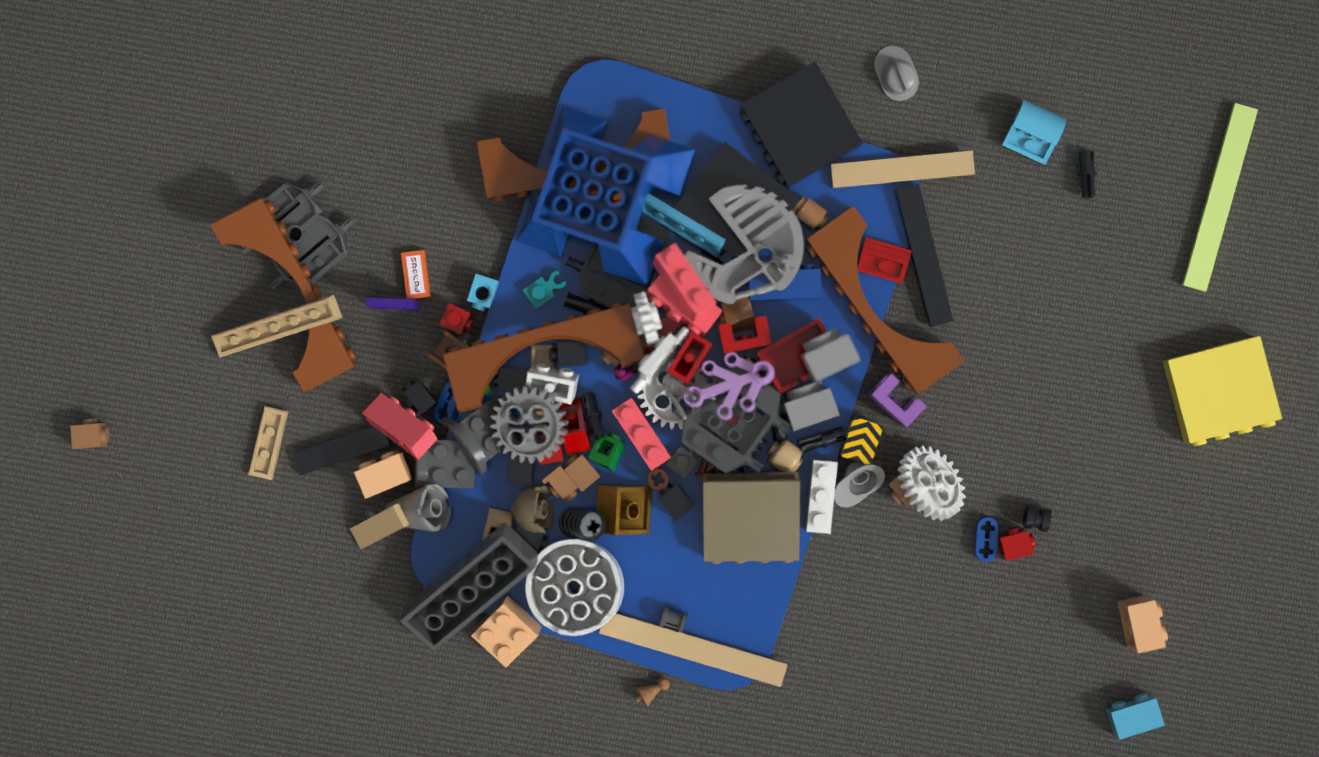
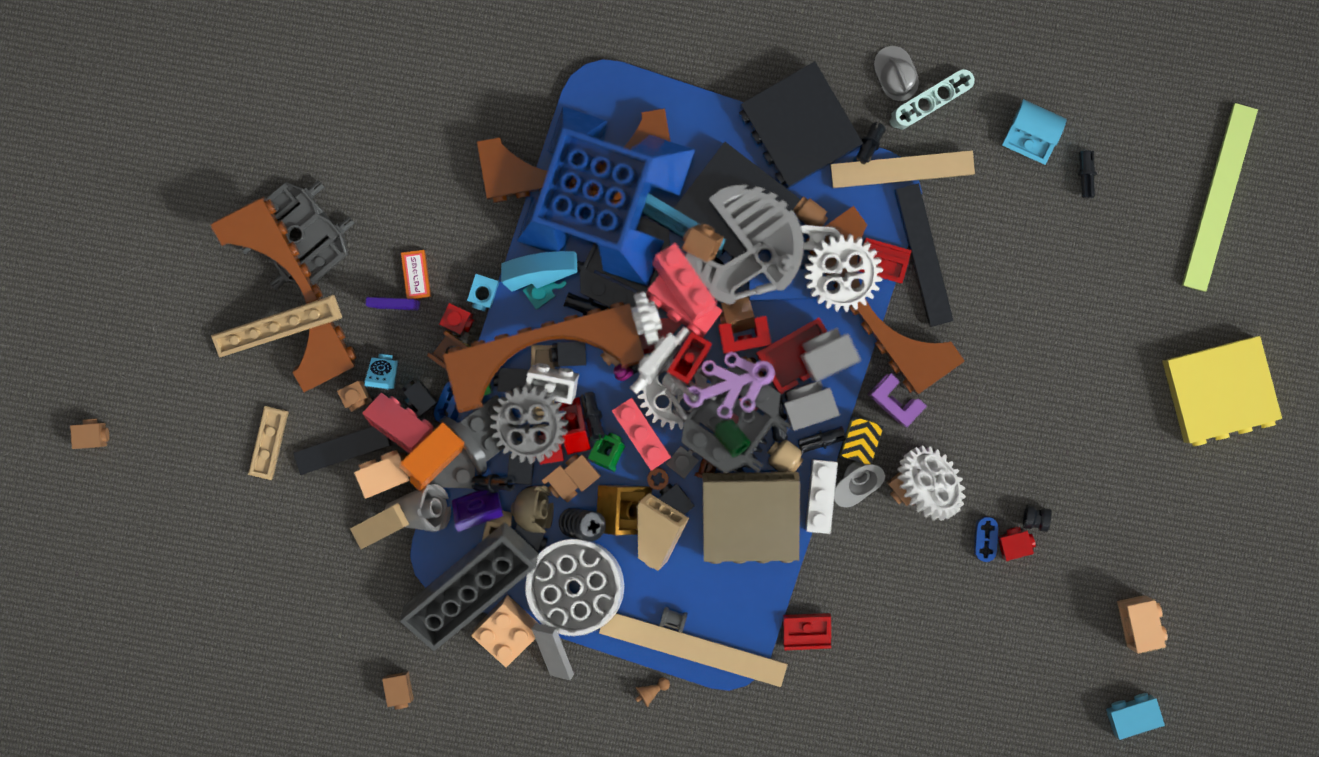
none -> medium nougat brick [337,381,373,412]
none -> medium azure slope [364,354,398,389]
none -> medium nougat brick [382,671,414,710]
none -> orange piece [400,423,464,491]
none -> dark purple tile [452,490,503,532]
none -> black pin [471,474,515,493]
none -> medium azure slope [501,251,577,292]
none -> light grey tile [532,623,574,680]
none -> tan slope [638,493,689,571]
none -> medium nougat brick [682,224,724,262]
none -> dark green brick [714,419,751,457]
none -> red plate [783,613,831,650]
none -> white plate [800,225,840,250]
none -> white gear [804,233,883,312]
none -> black axle [856,122,886,165]
none -> light aqua beam [890,69,974,130]

